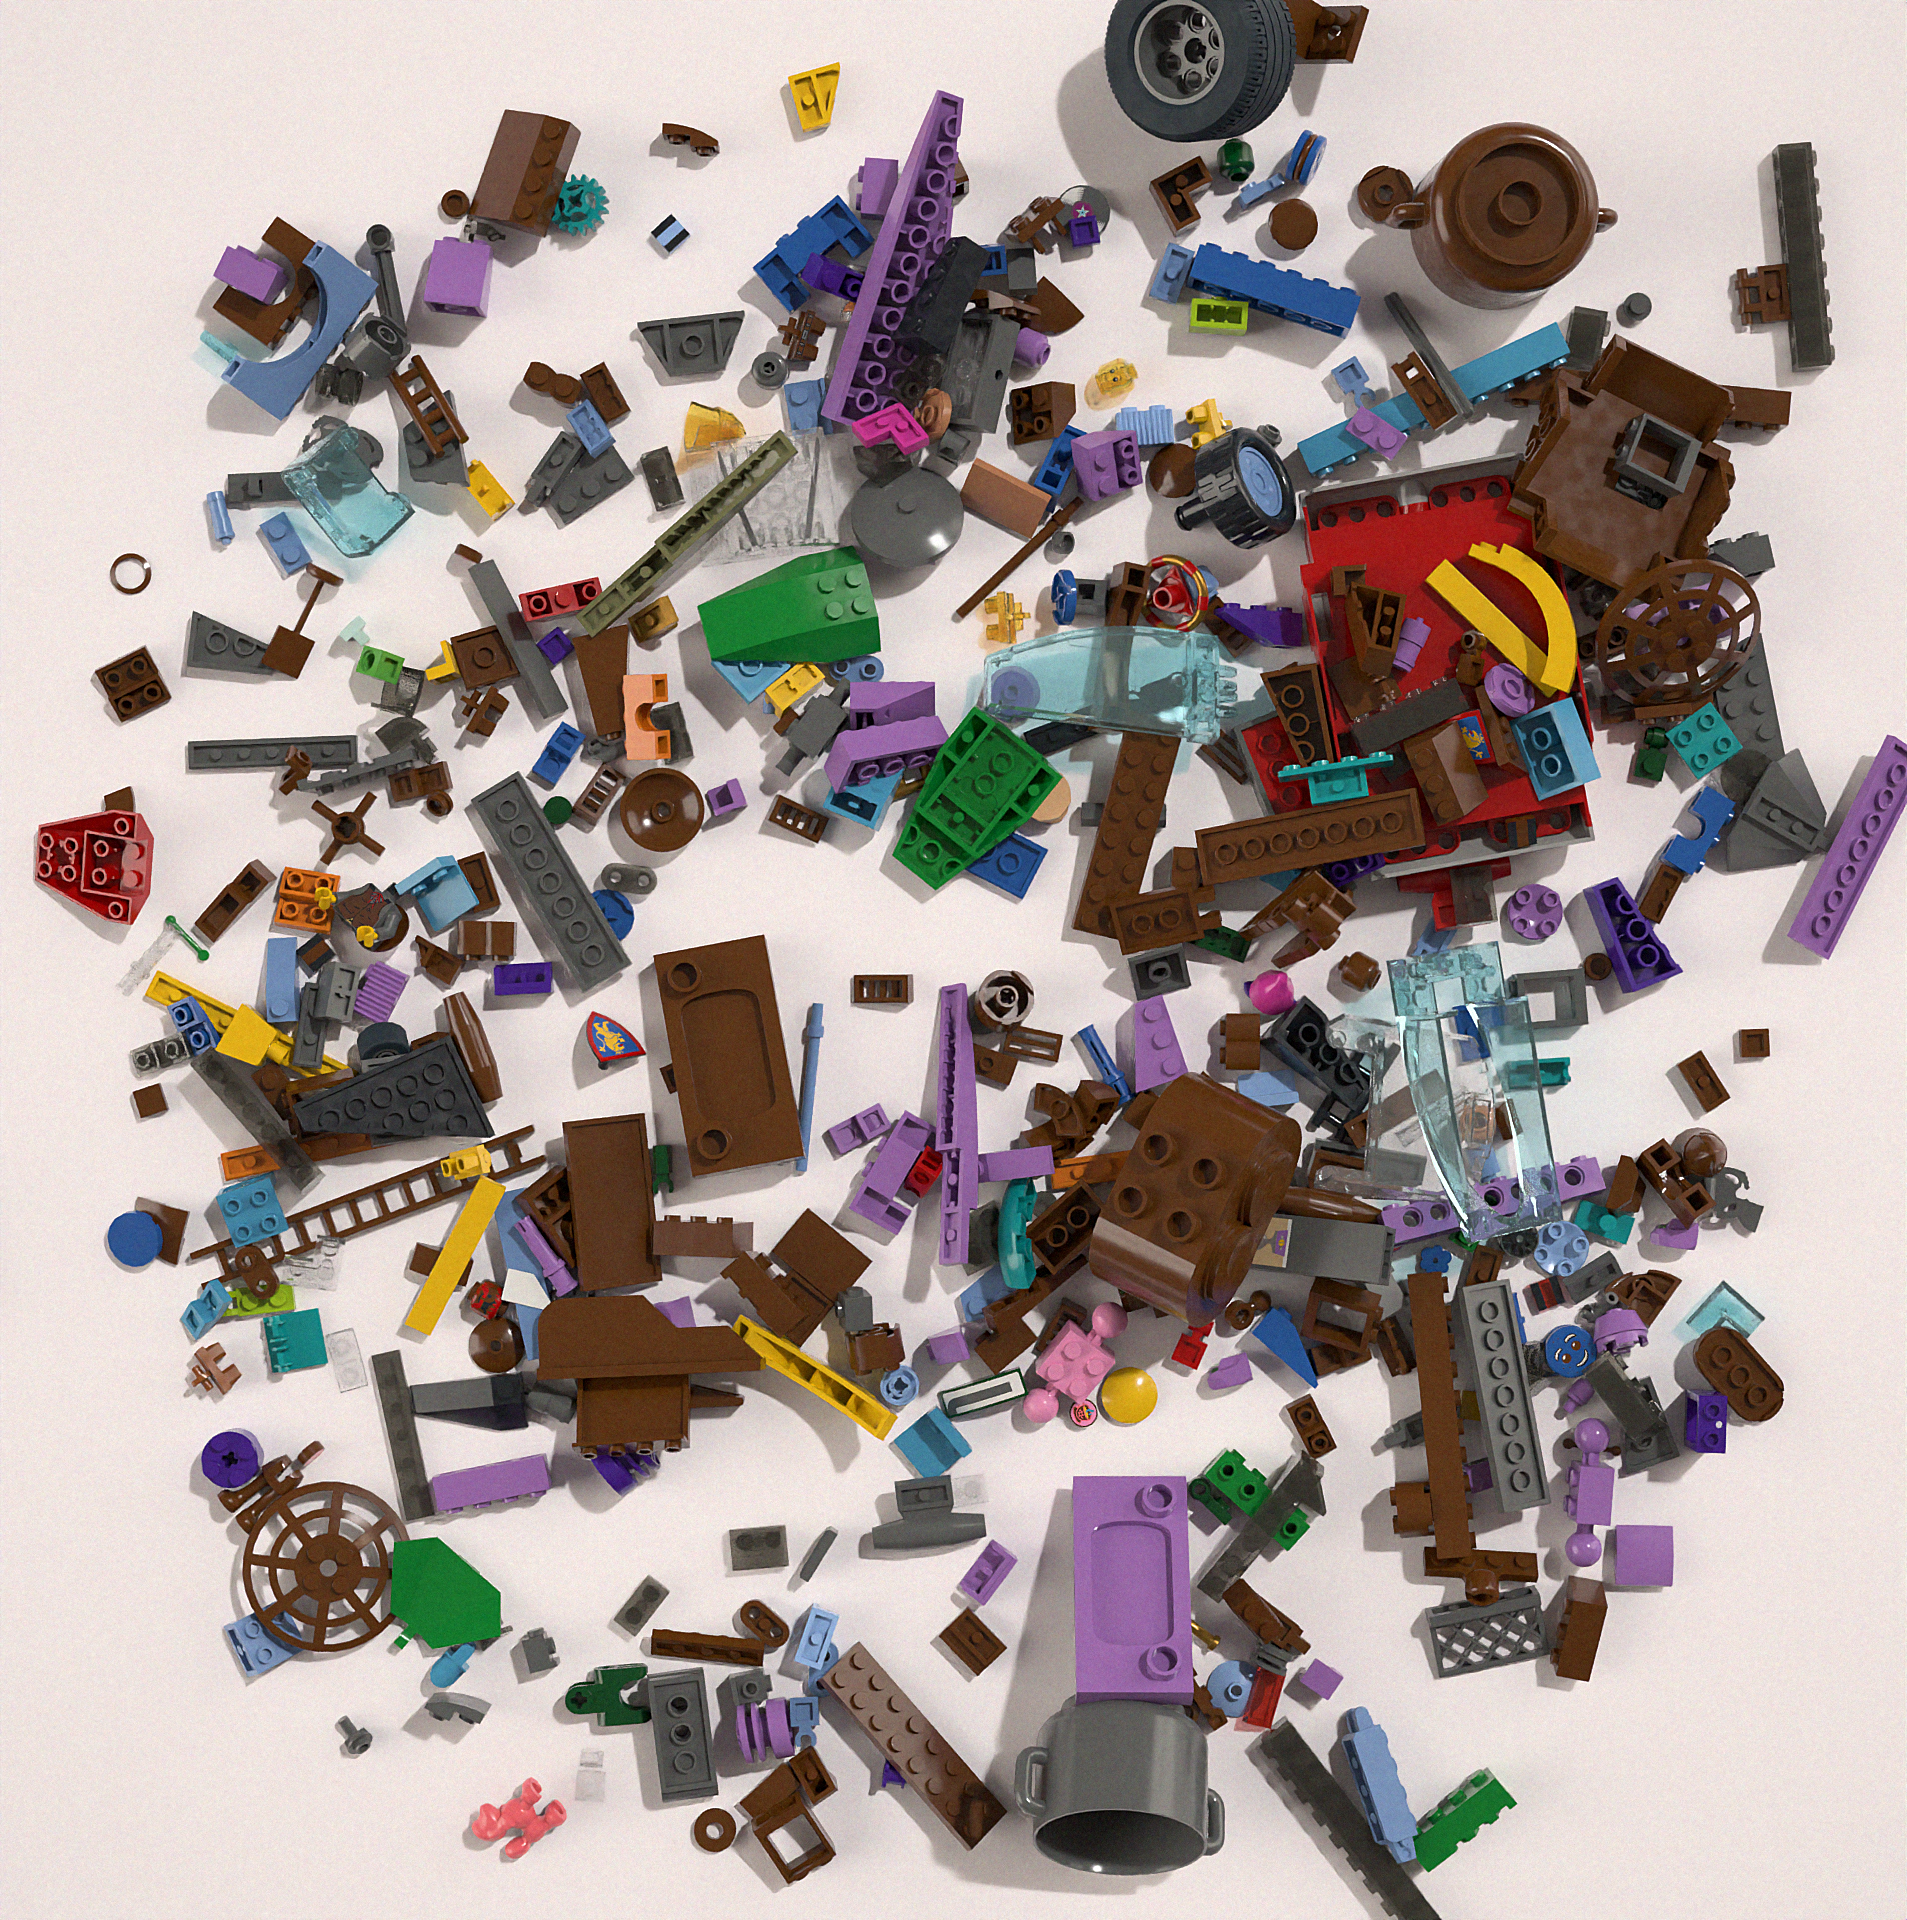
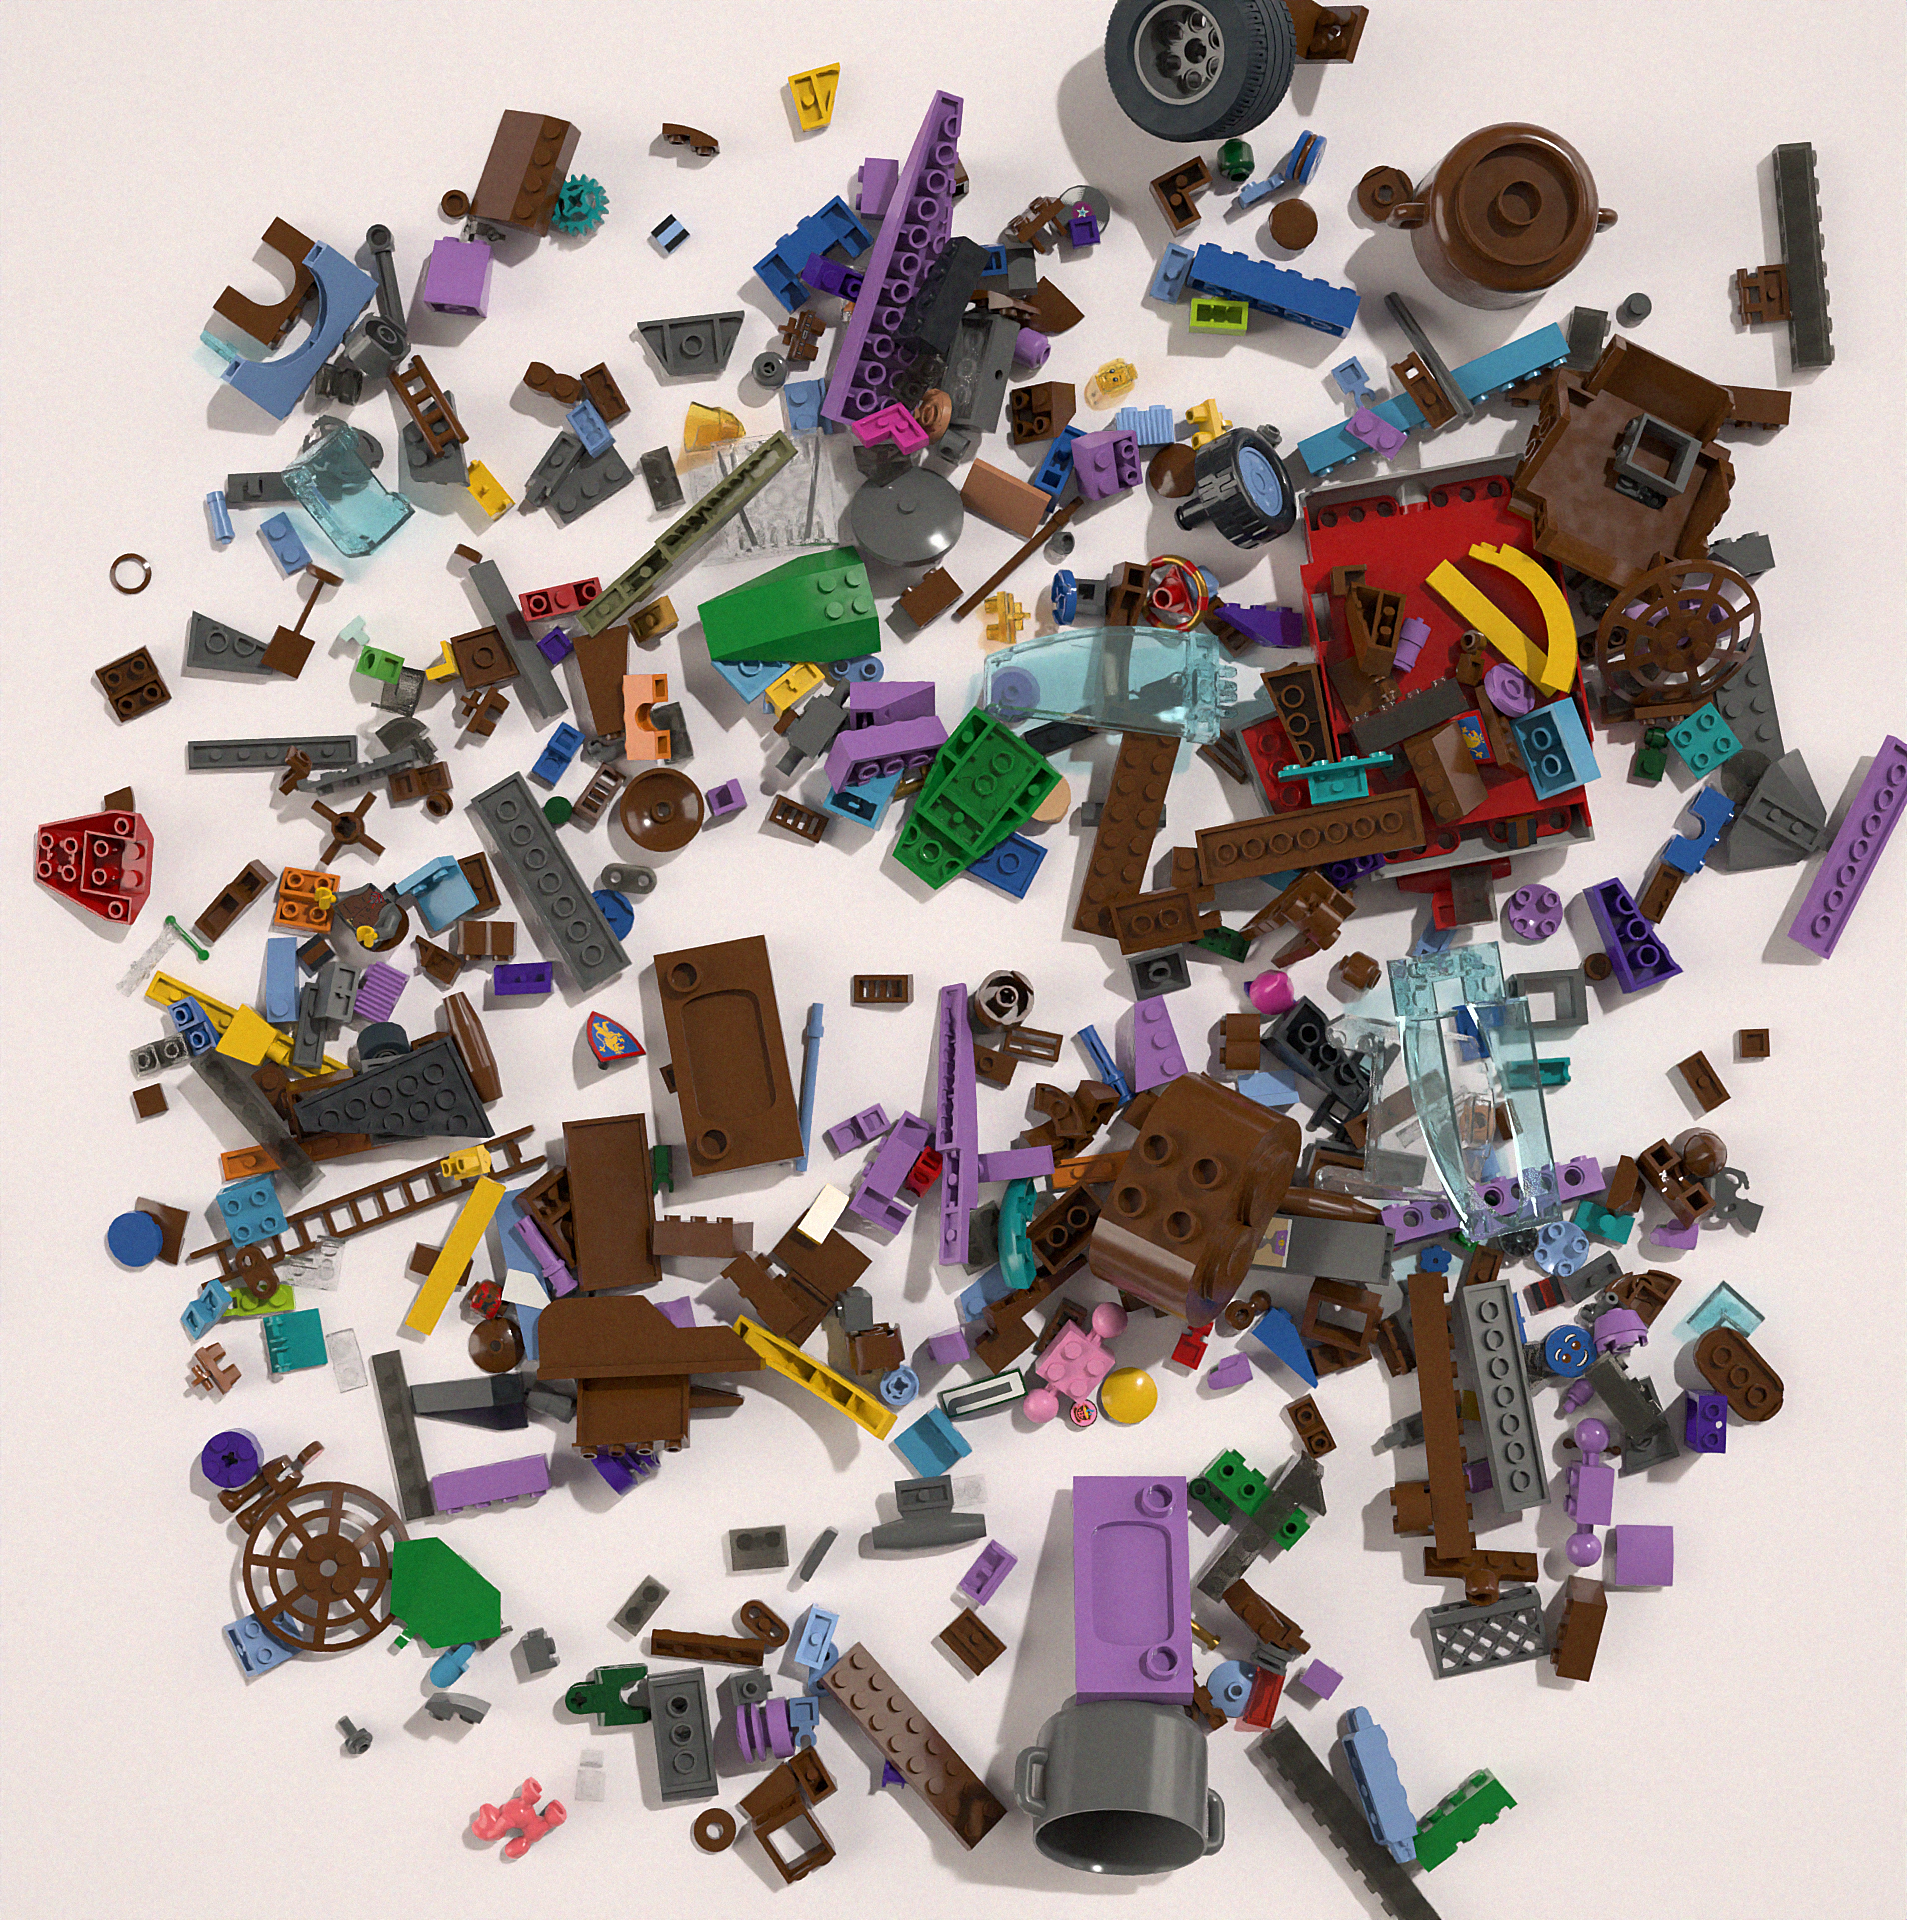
medium lavender slope [213,245,290,305] -> none
none -> tile [796,1183,851,1246]
none -> reddish brown brick [899,566,964,631]

